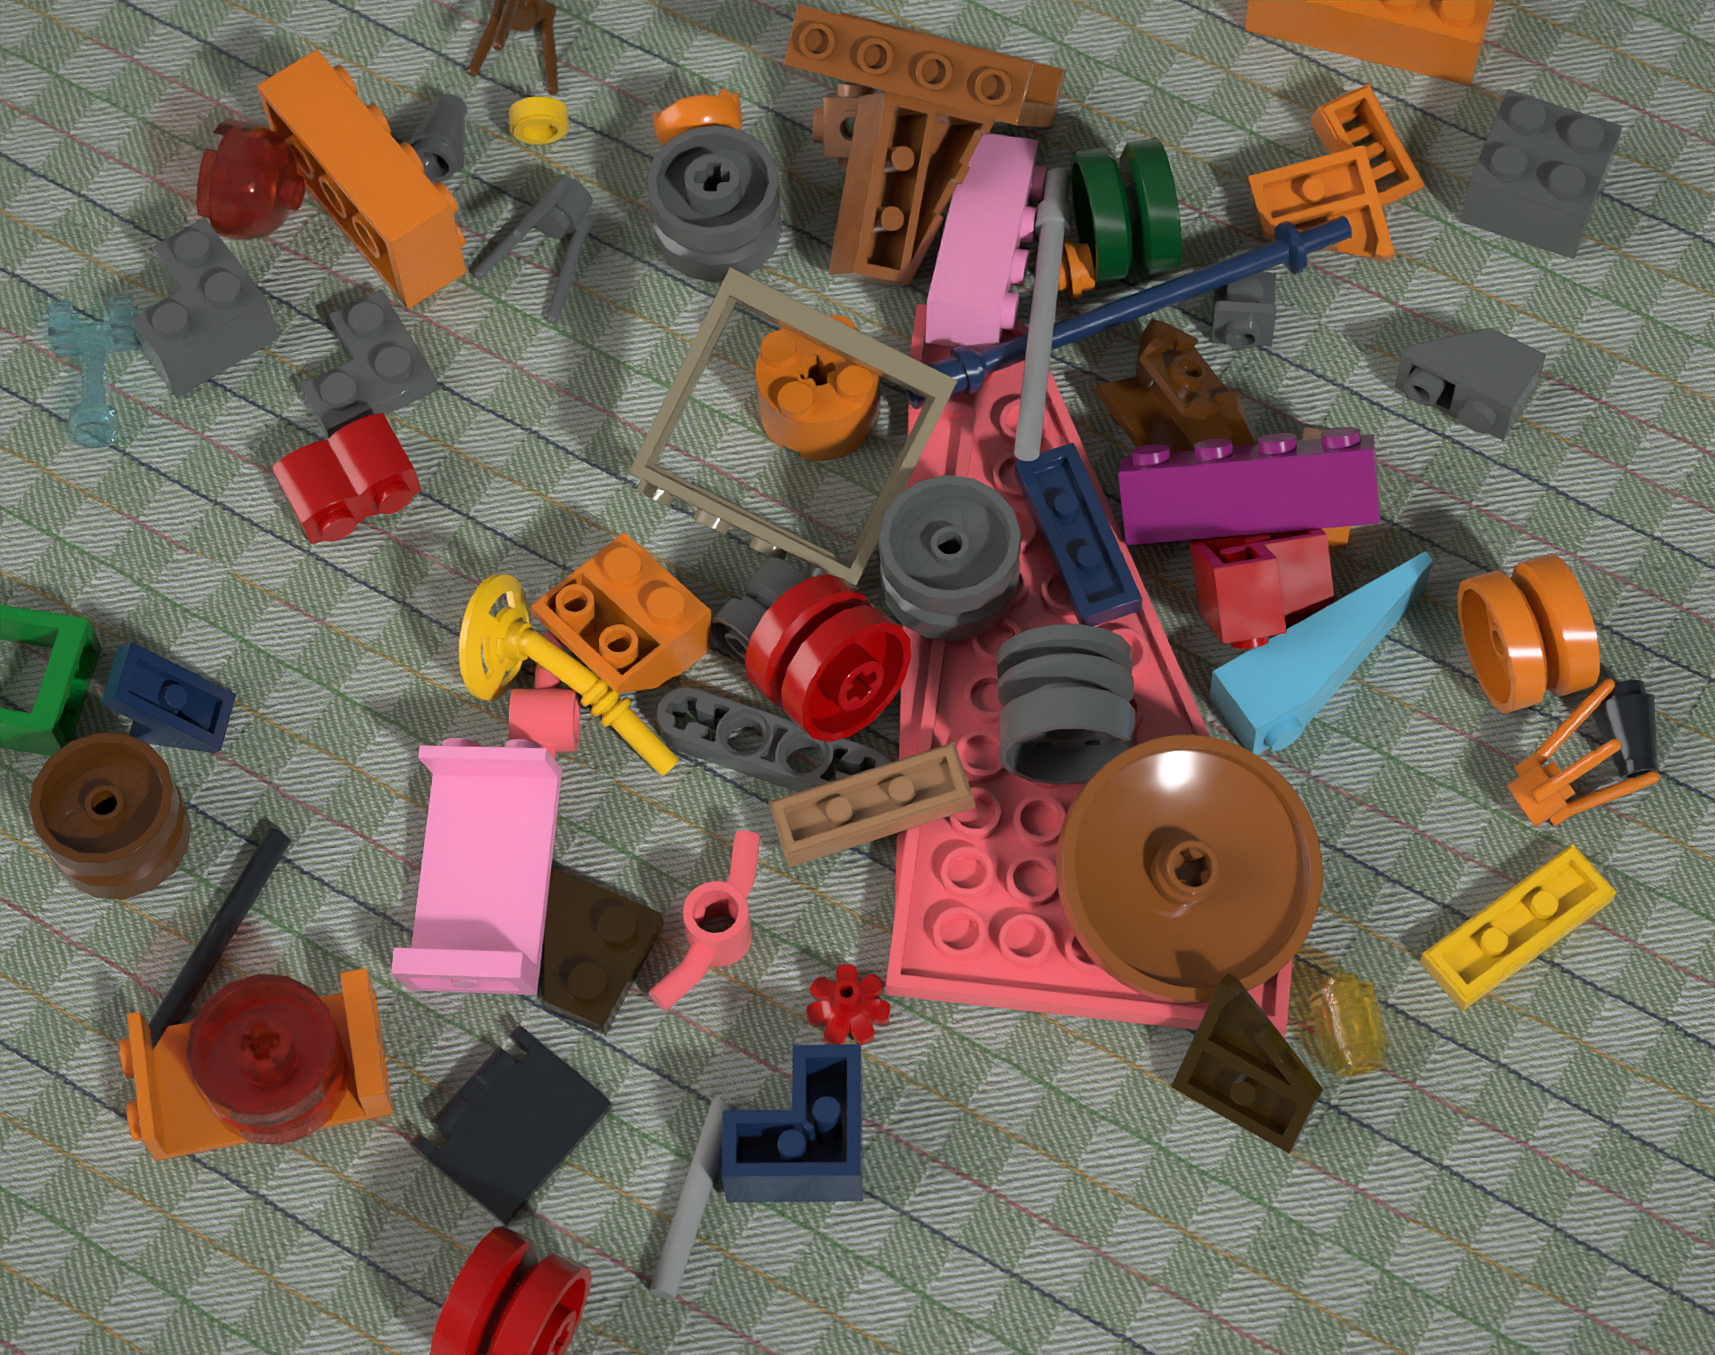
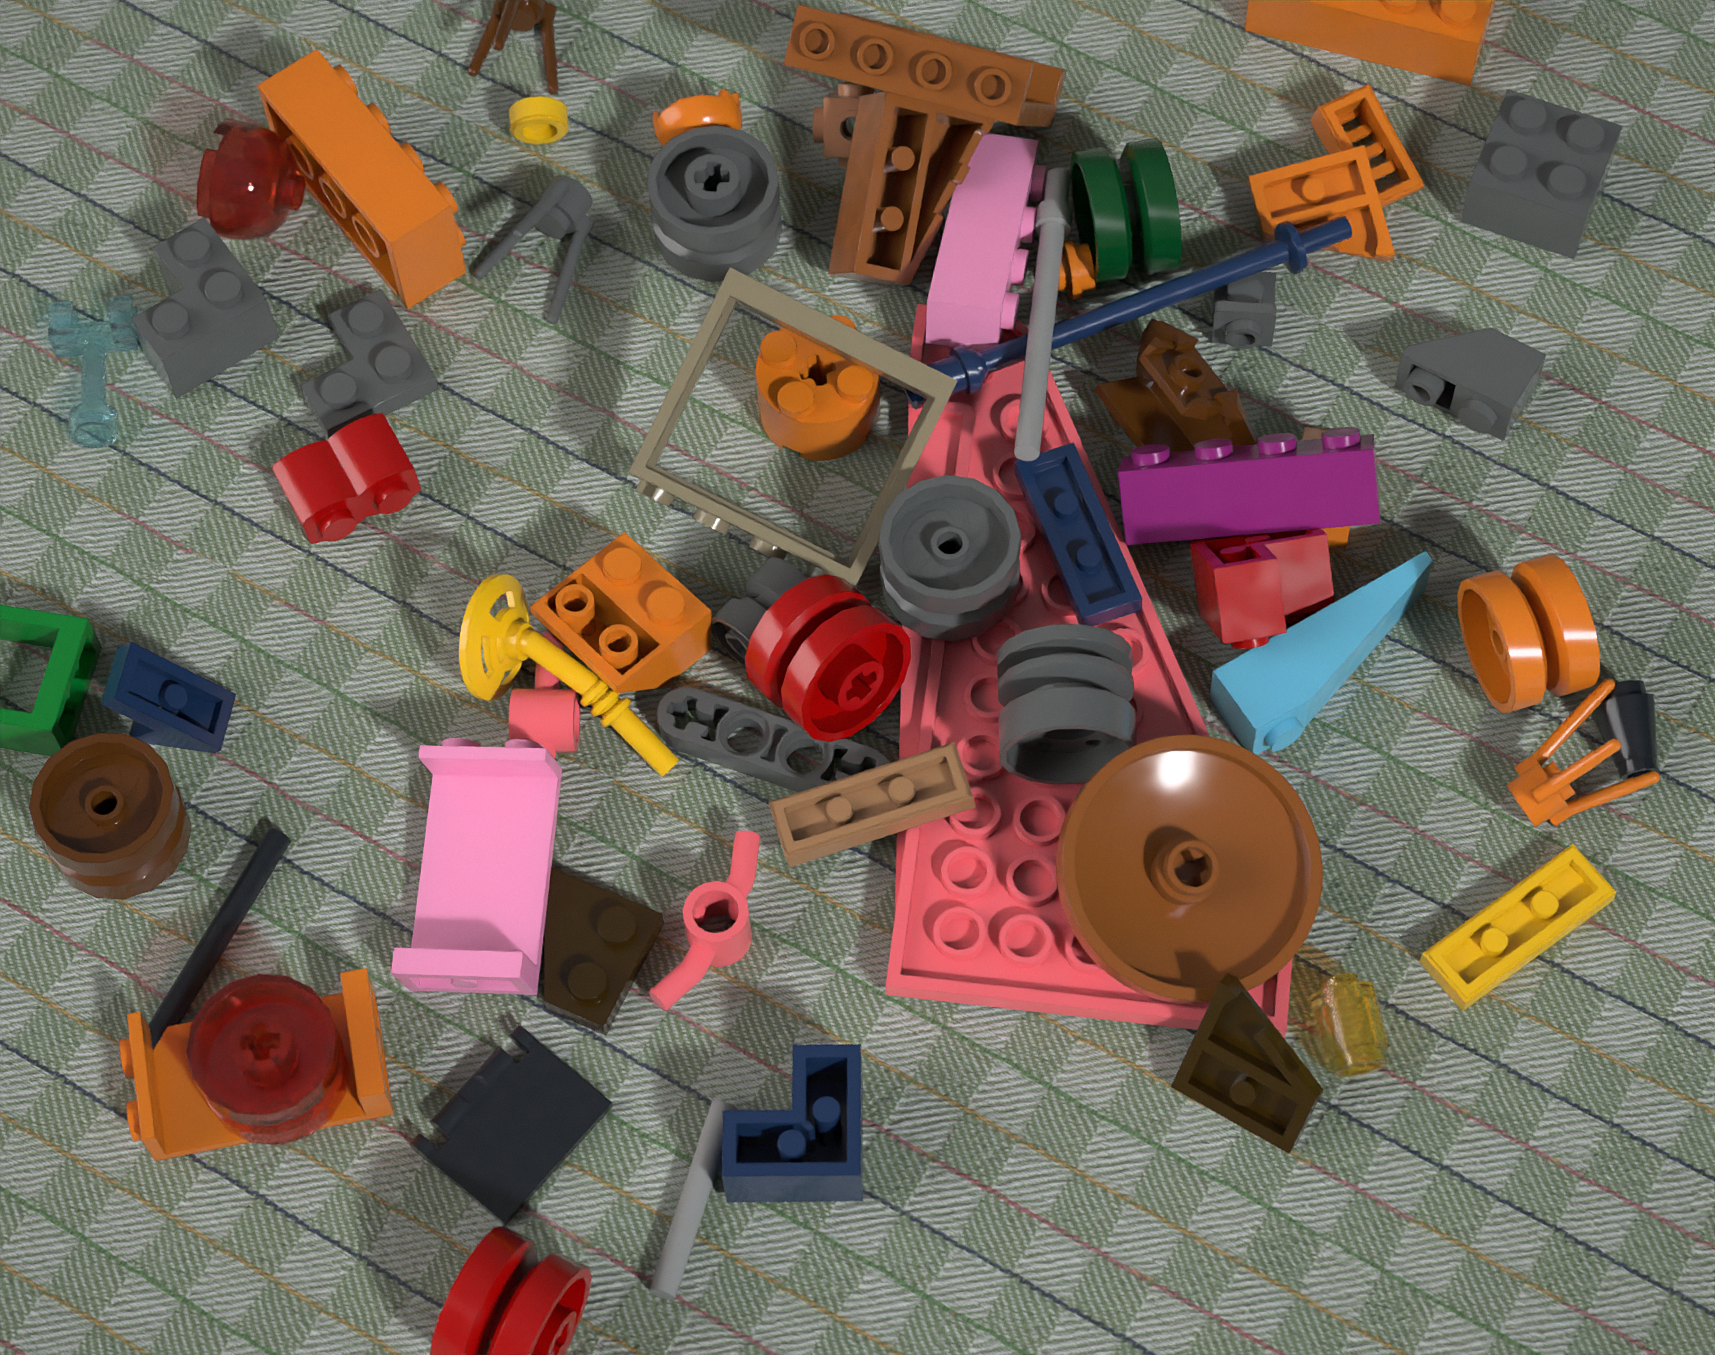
dark grey cone [408,94,468,182] -> none
red plant [806,964,891,1046] -> none

